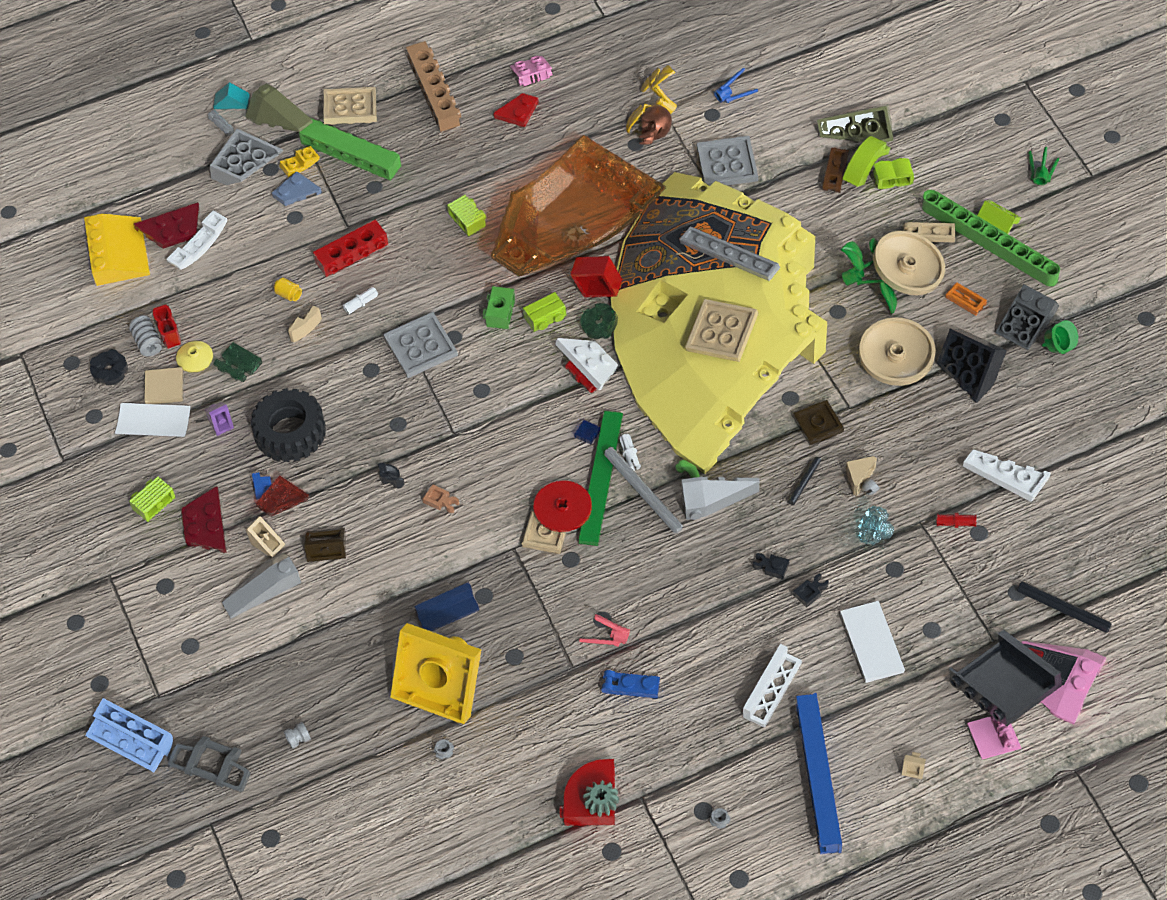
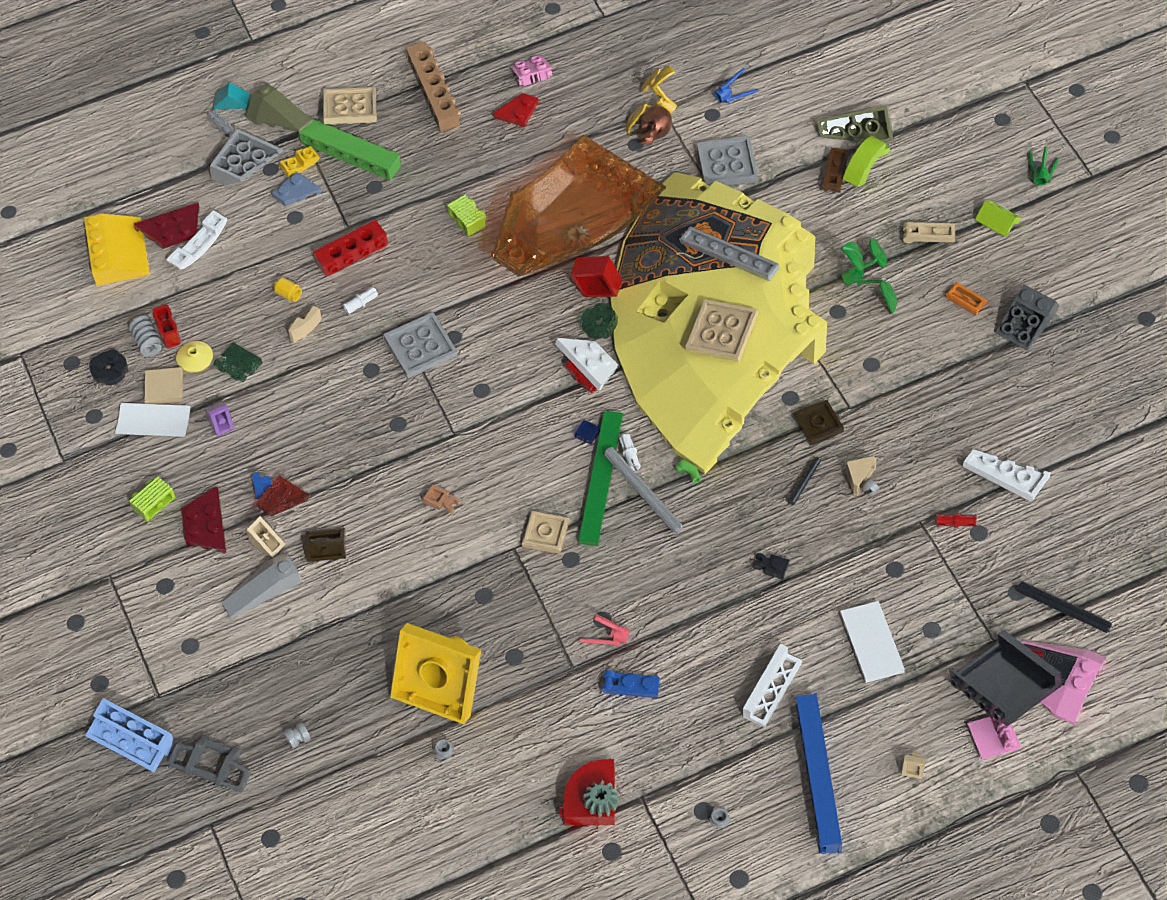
black tyre [251,388,326,462] -> none
black piece [378,462,405,489] -> none
dark blue panel [414,582,480,632] -> none
bright green brick [483,286,515,329] -> none
lime brick [523,292,567,332] -> none
red piece [533,480,592,532] -> none
light grey wedge [682,477,760,520] -> none
black plate [793,573,829,607] -> none
clear light blue plant [858,505,894,546] -> none
tan dish [859,318,936,386] -> none
lime brick [873,158,914,189] -> none
tan dish [873,231,945,295] -> none
bright green beam [922,190,1060,286] -> none
black wedge [937,328,1007,403] -> none
green piece [1042,320,1078,354] -> none

